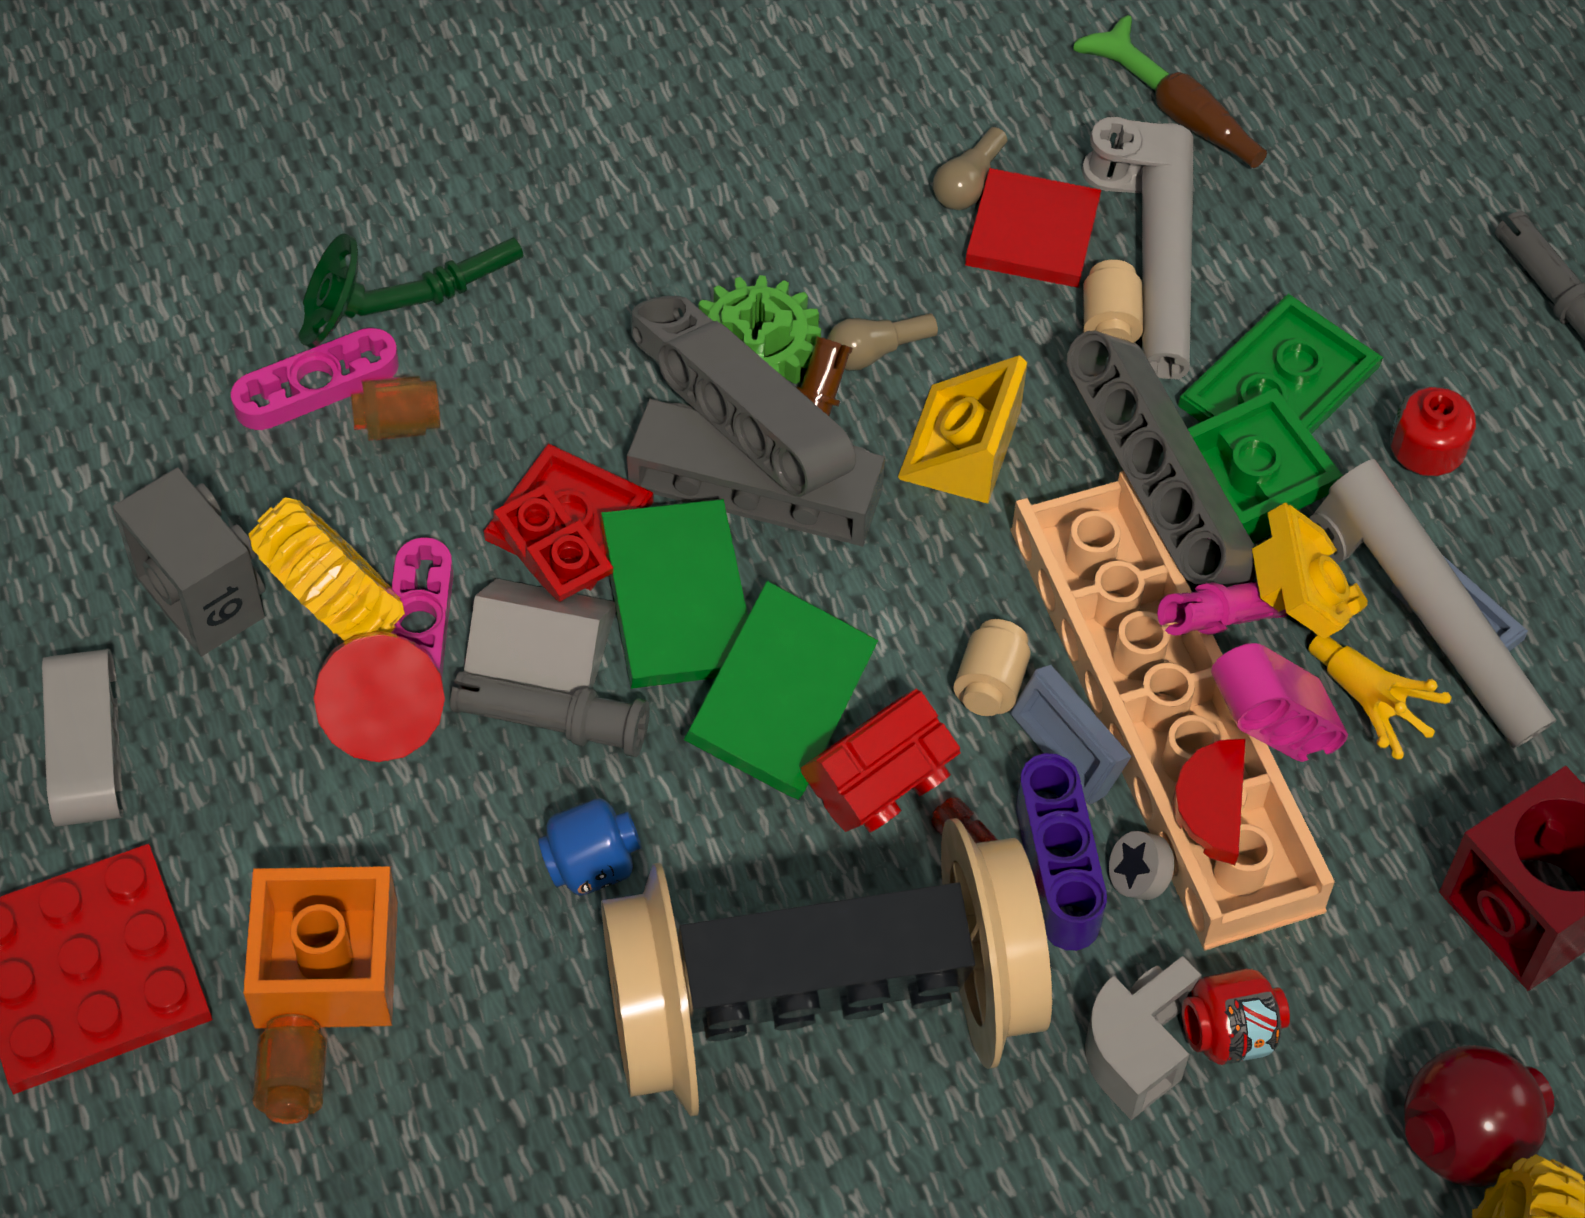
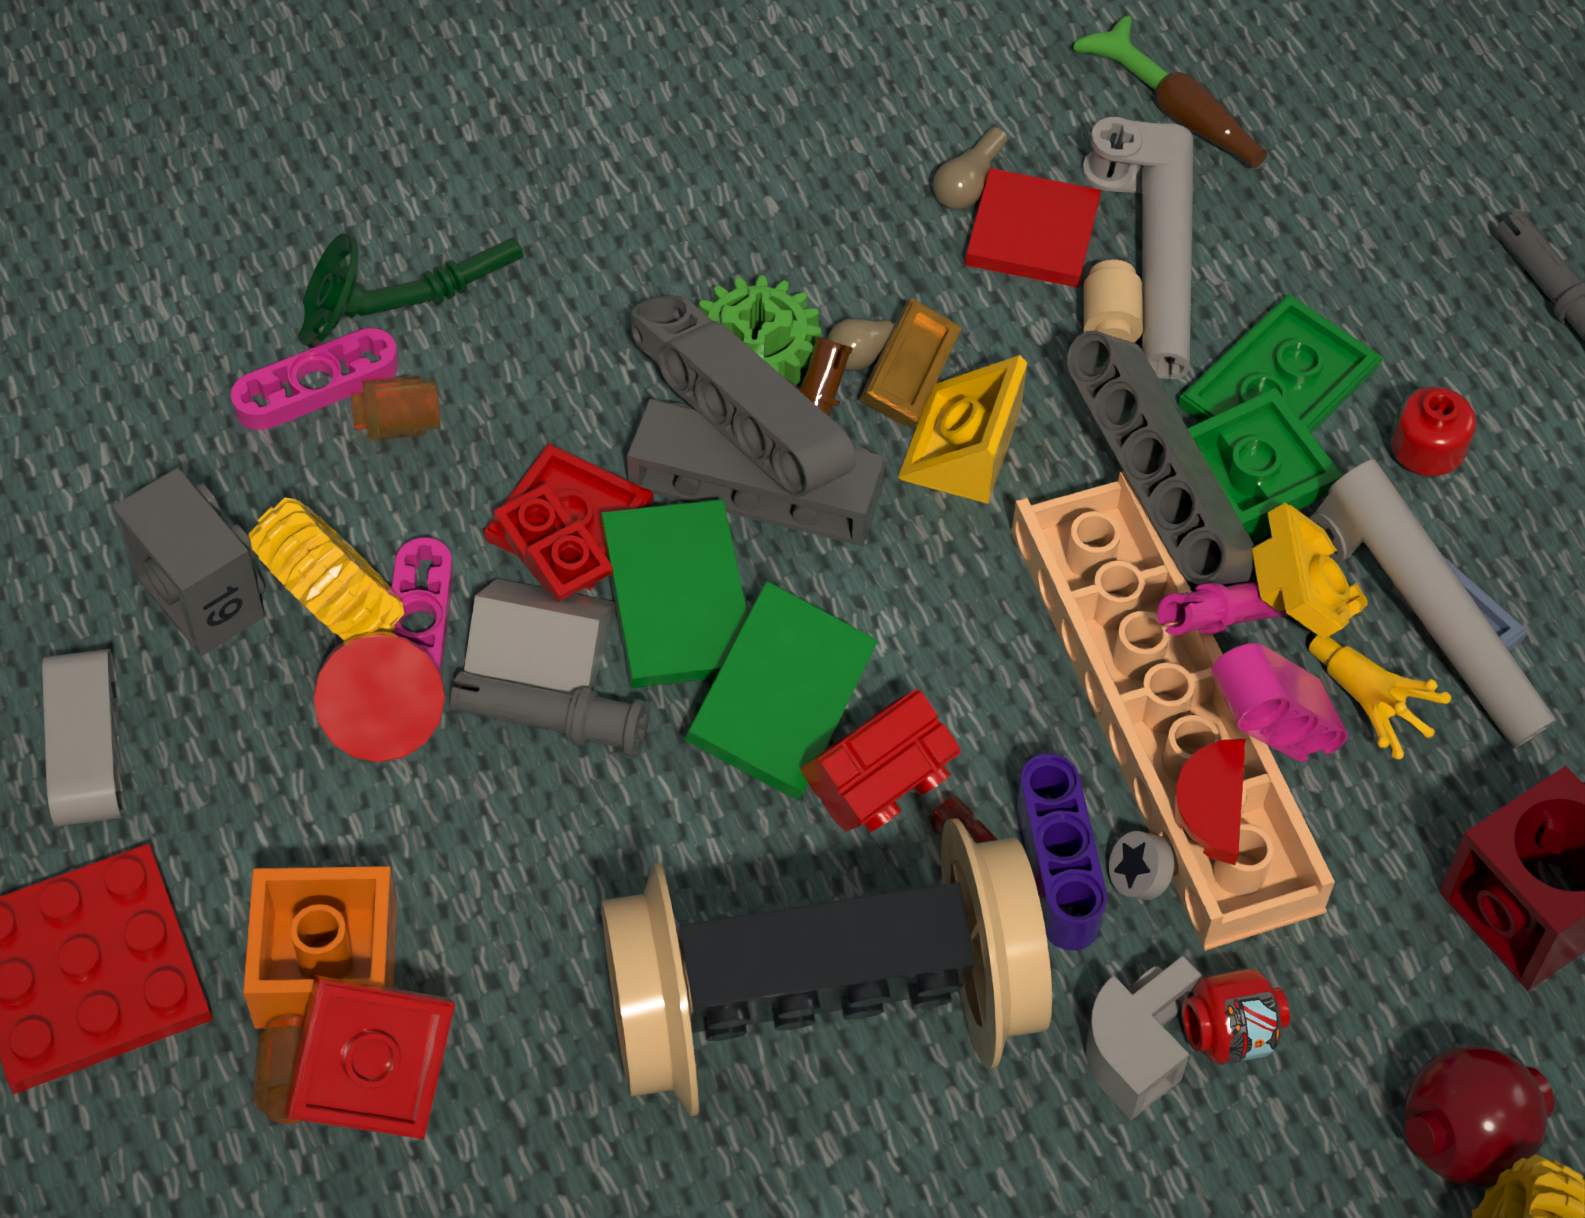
blue head [538,798,642,896] -> none
tan brick [954,619,1031,716] -> none
sand blue tile [1010,665,1132,805] -> none
none -> red tile [284,975,455,1139]
none -> pearl gold tile [859,298,962,427]

